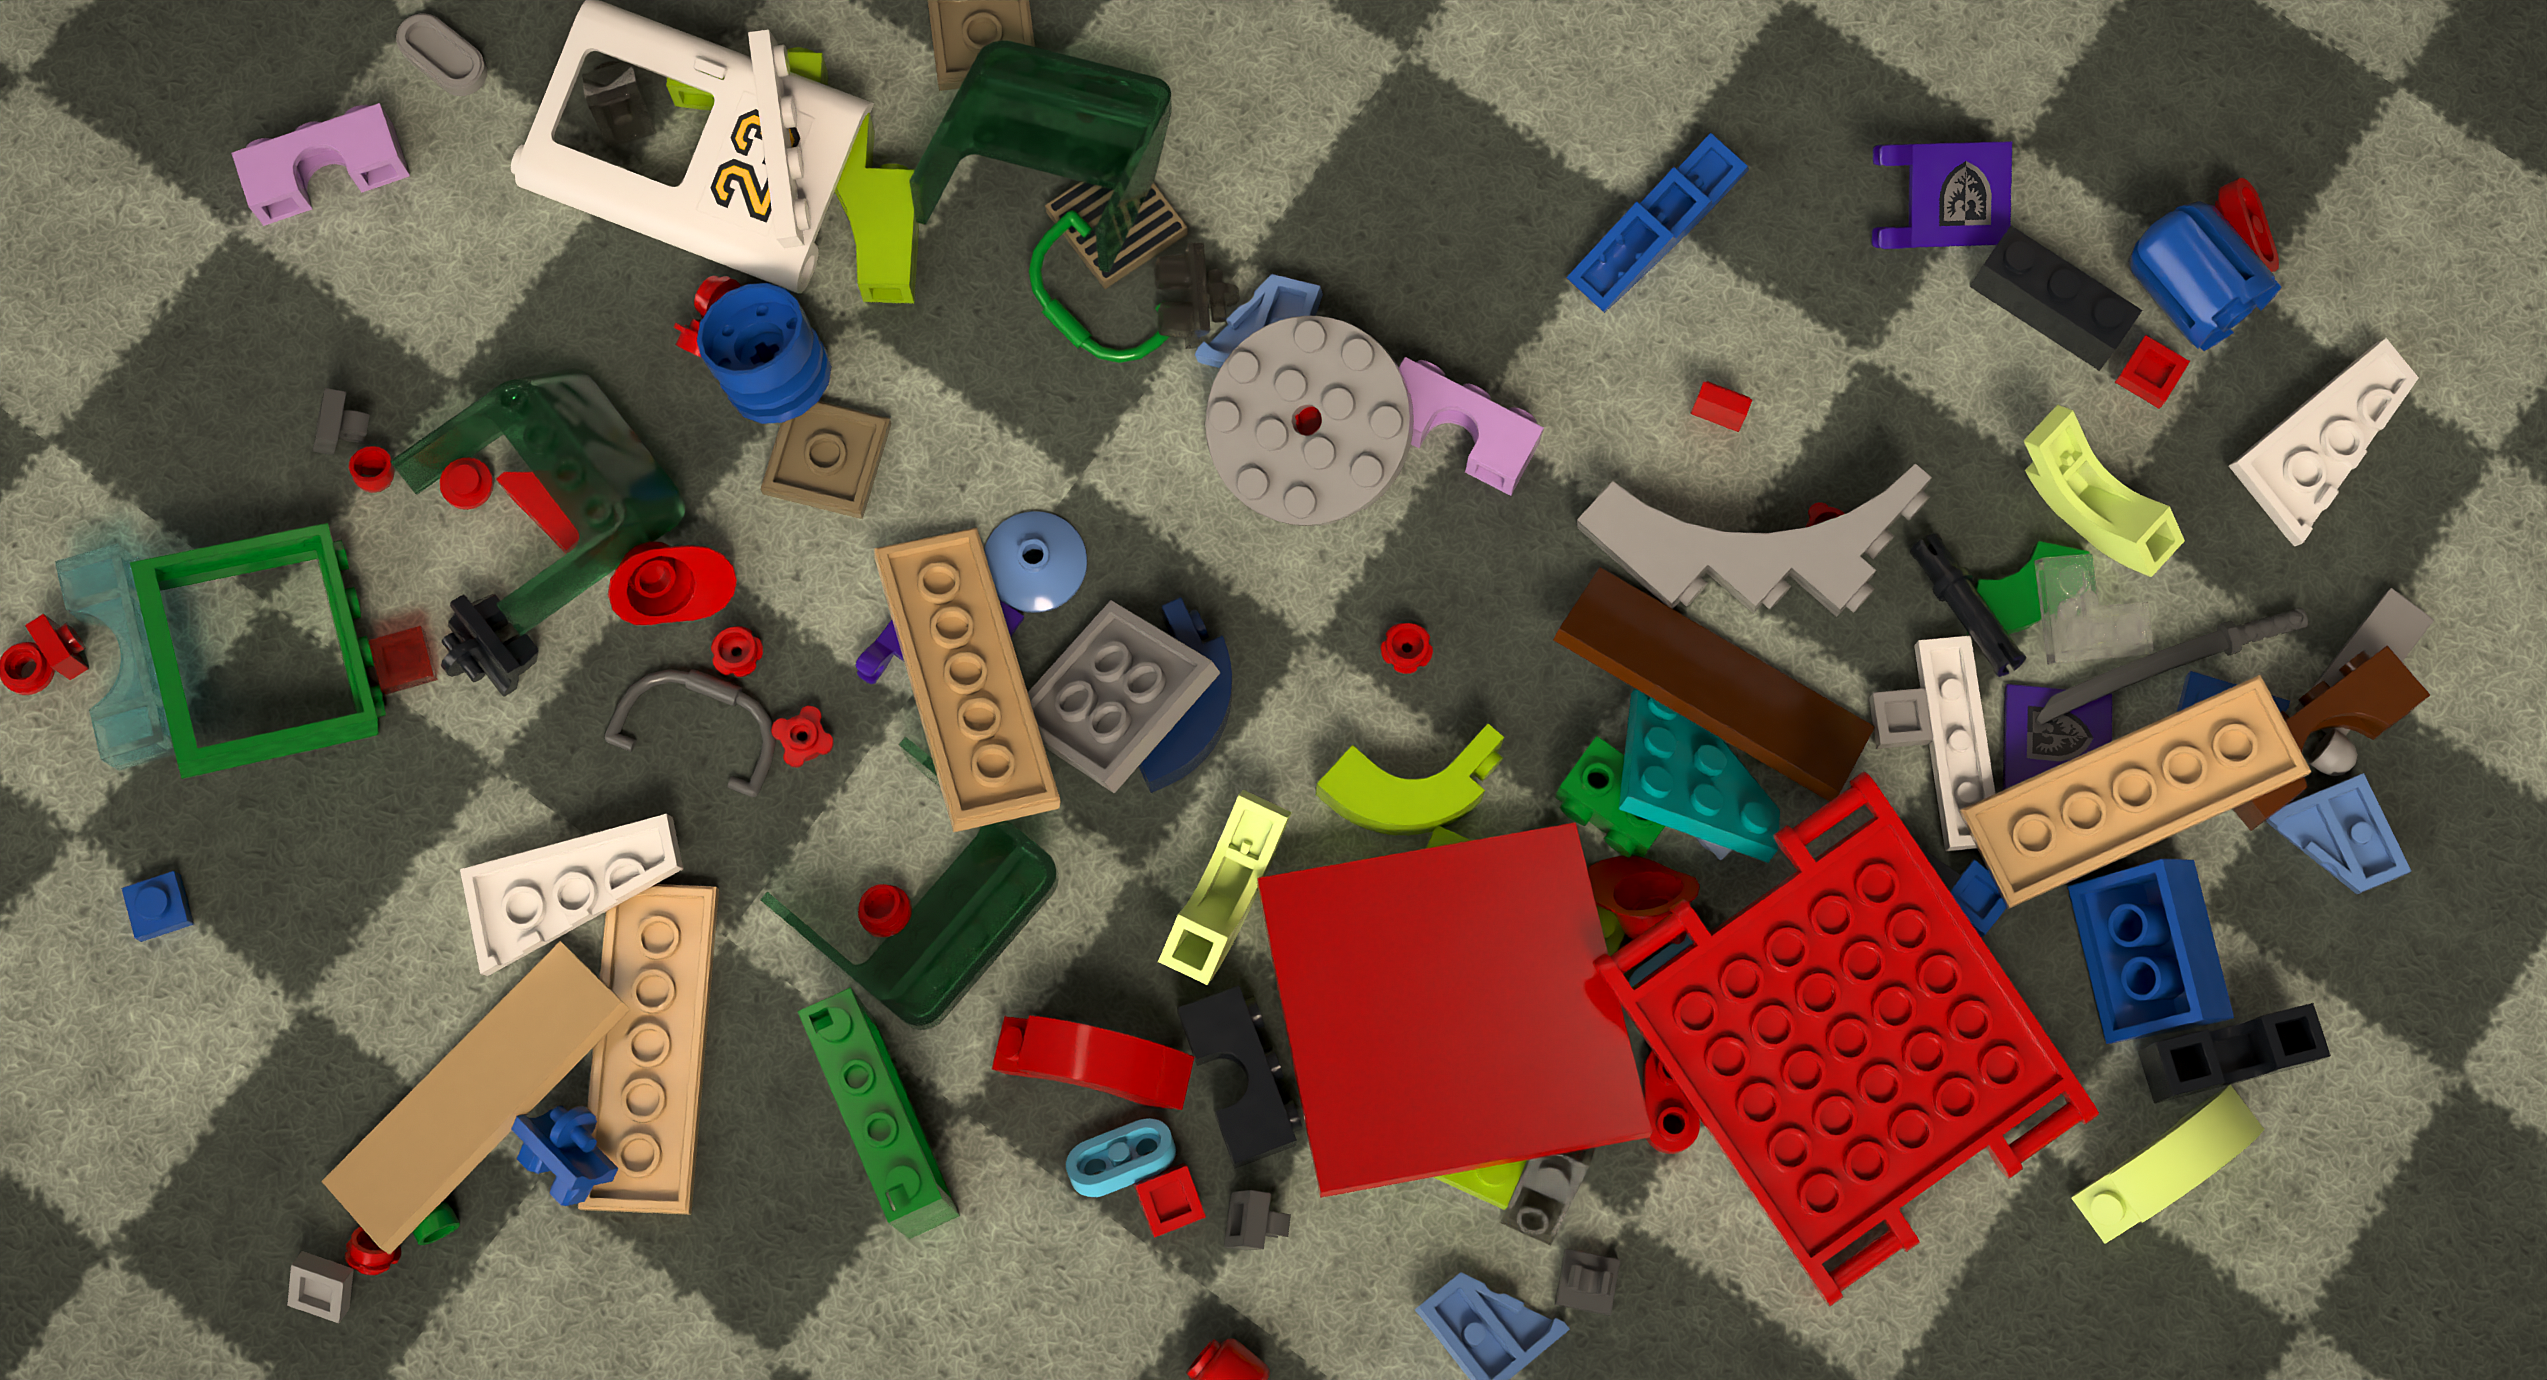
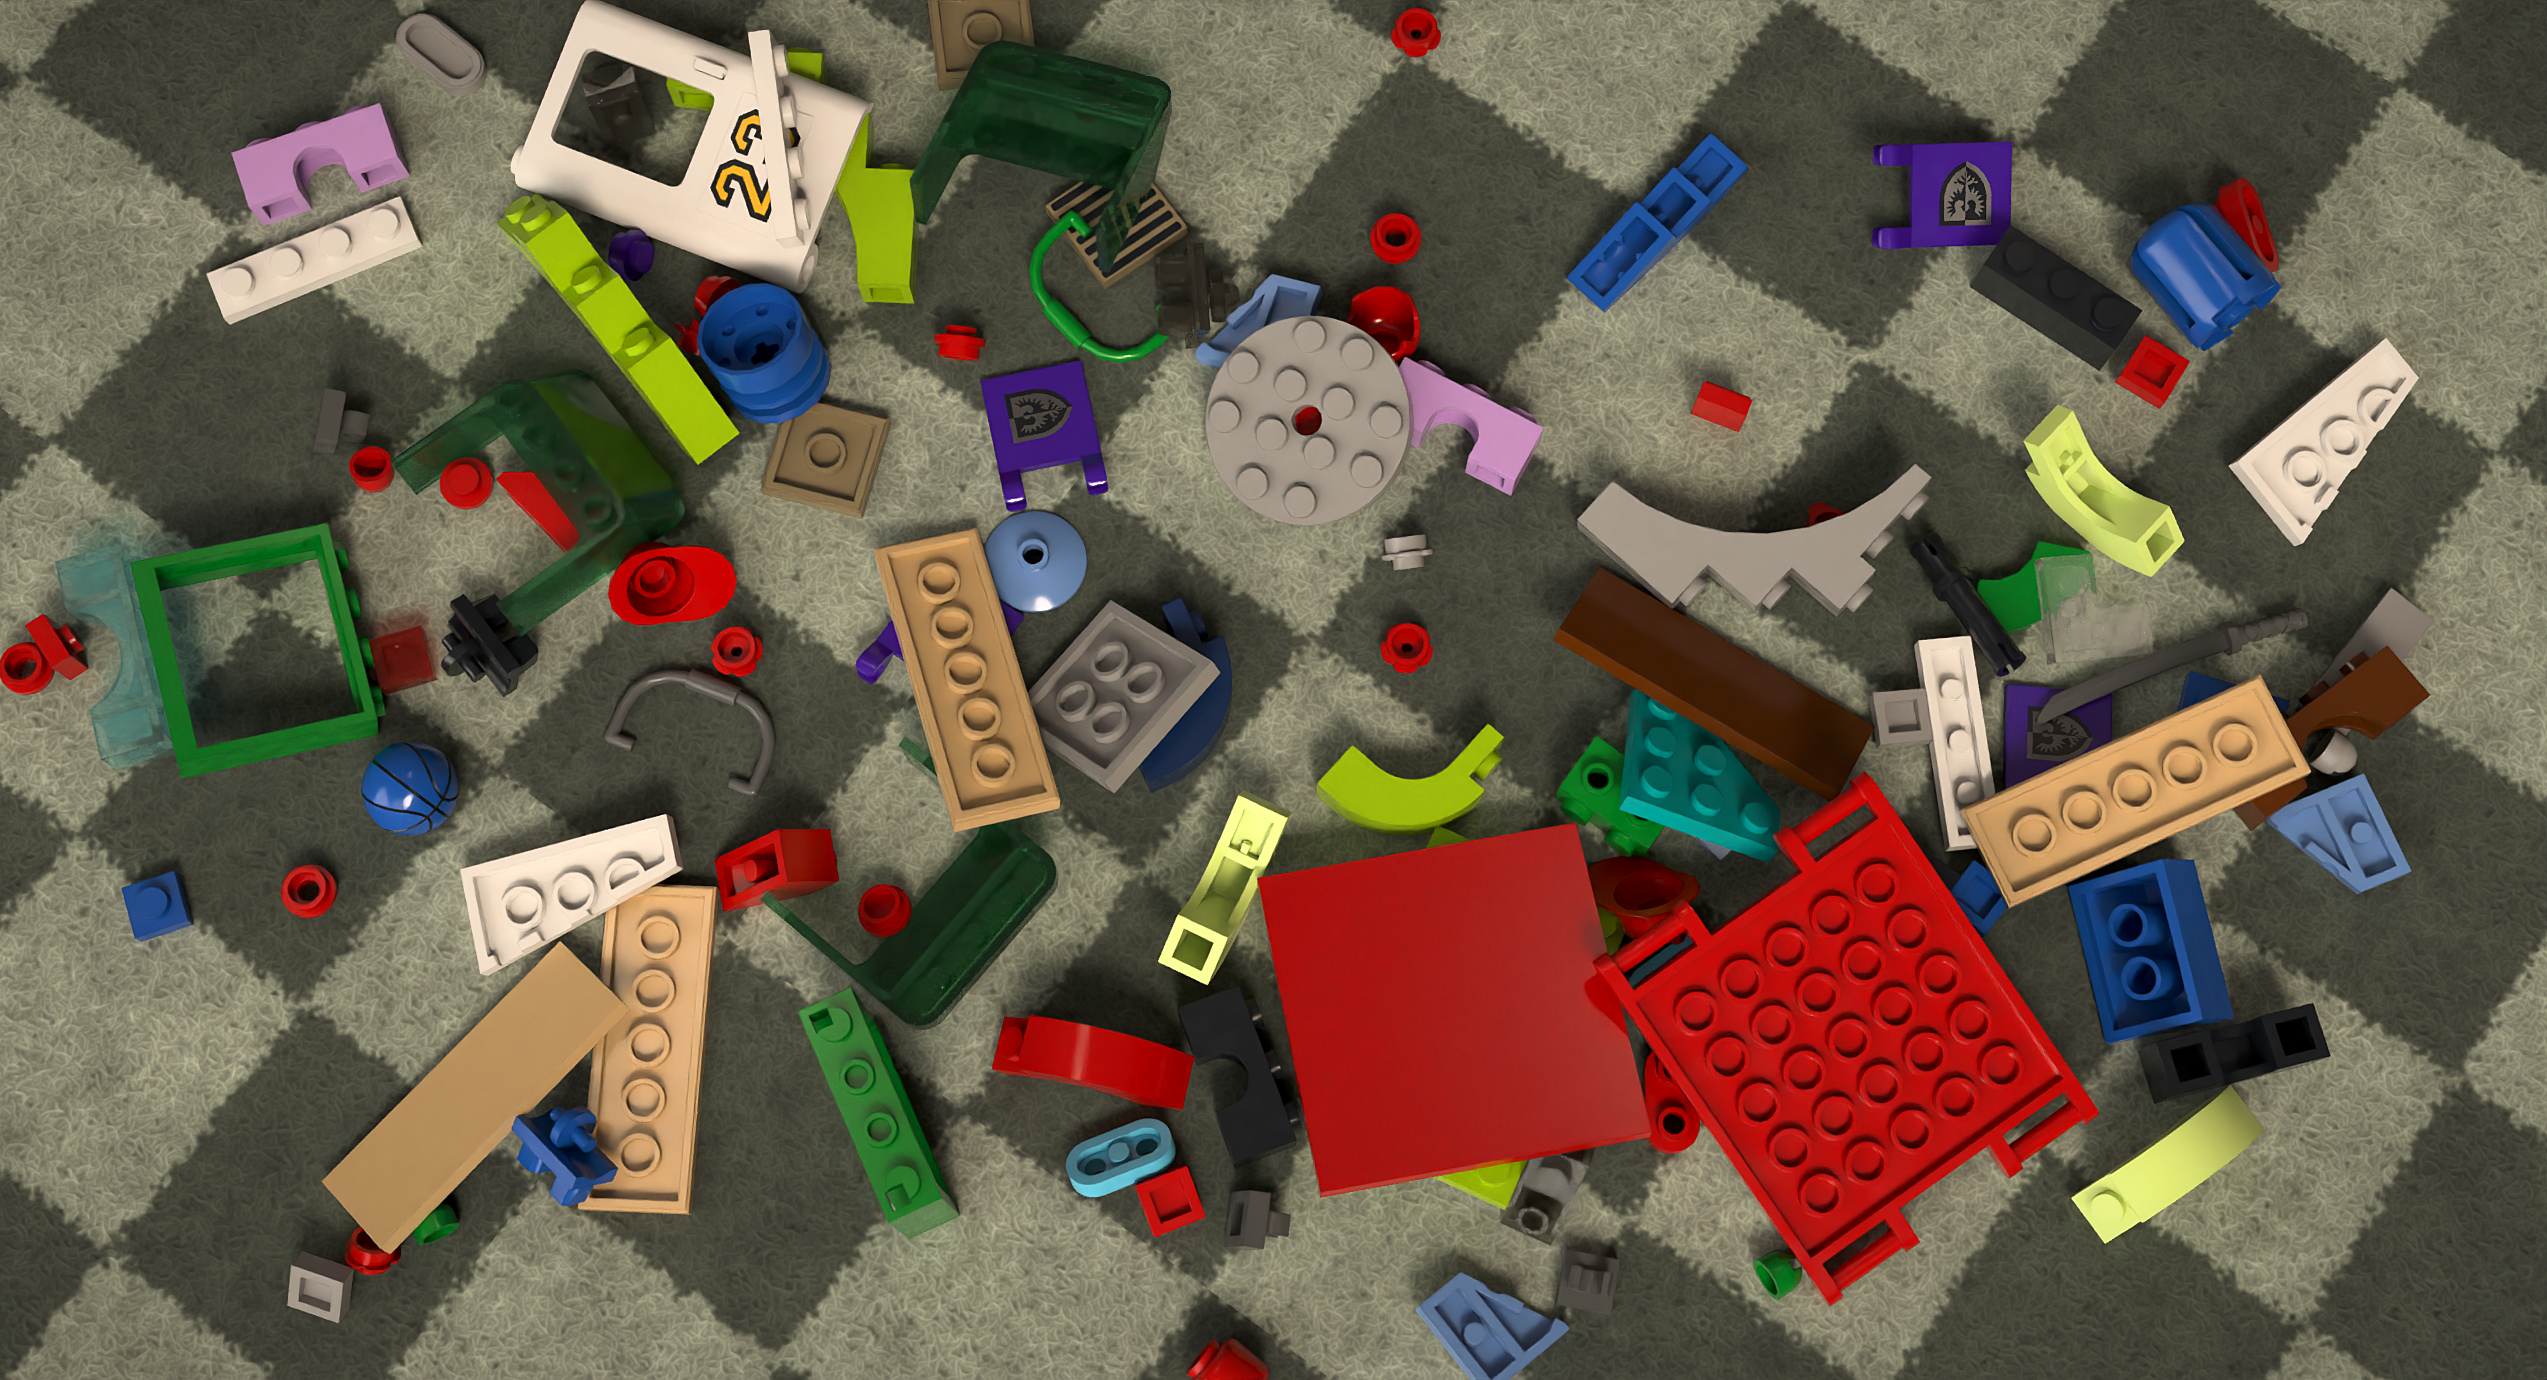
red plate [771,706,834,767] -> none
none -> white plate [207,196,423,325]
none -> red plate [281,864,337,918]
none -> blue piece [361,742,459,836]
none -> lime arch [496,193,739,465]
none -> dark purple plate [608,229,654,282]
none -> red slope [714,829,839,911]
none -> red plate [934,325,986,361]
none -> dark purple flag [980,360,1109,512]
none -> red hair [1346,286,1421,365]
none -> red plate [1370,213,1421,264]
none -> light grey plate [1381,534,1433,571]
none -> red plate [1391,8,1441,58]
none -> green hinge [1754,1250,1803,1300]

